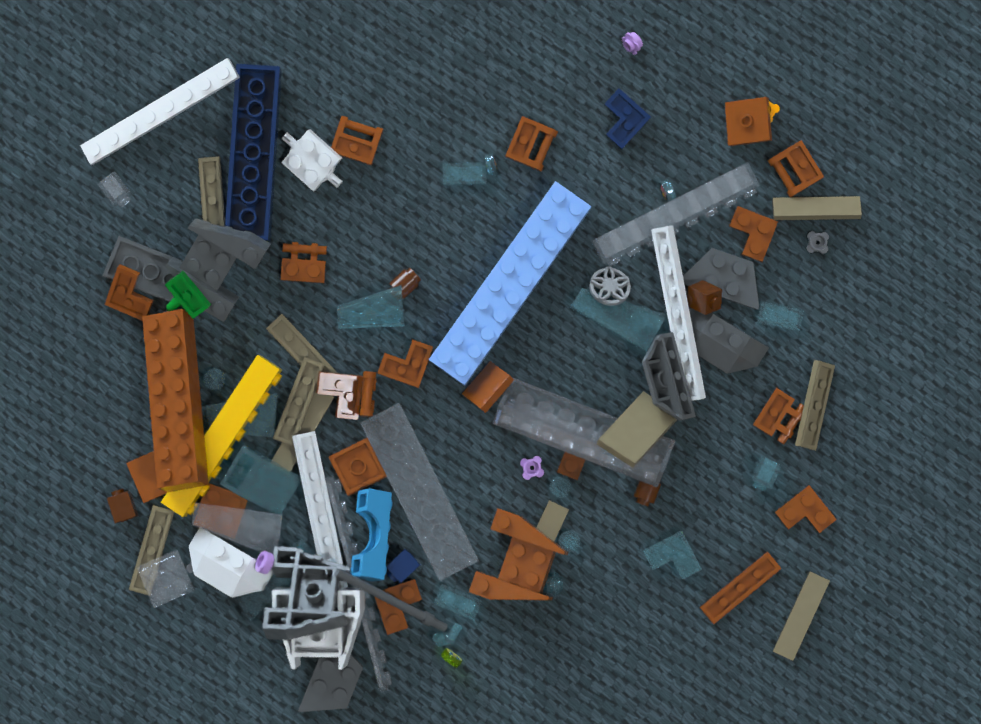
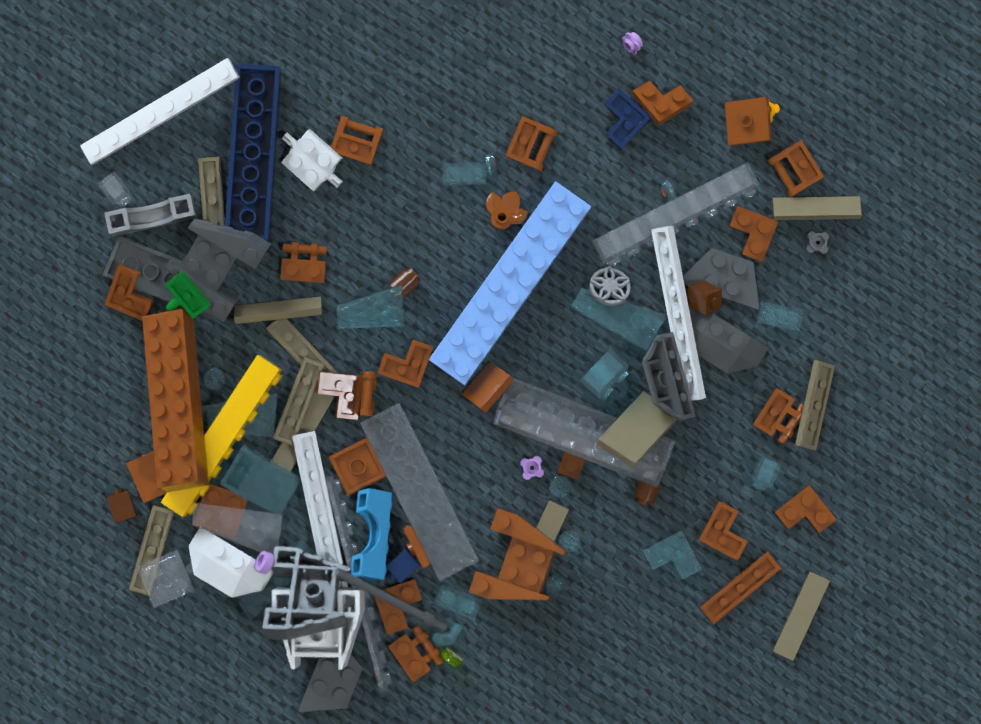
none -> light grey arch [104,194,197,237]
none -> dark tan tile [234,297,322,324]
none -> dark orange plate [388,625,444,682]
none -> dark orange plate [403,525,431,568]
none -> dark orange plate [486,191,528,230]
none -> clear light blue brick [579,348,629,401]
none -> dark orange plate [632,81,693,126]
none -> dark orange plate [698,501,748,561]

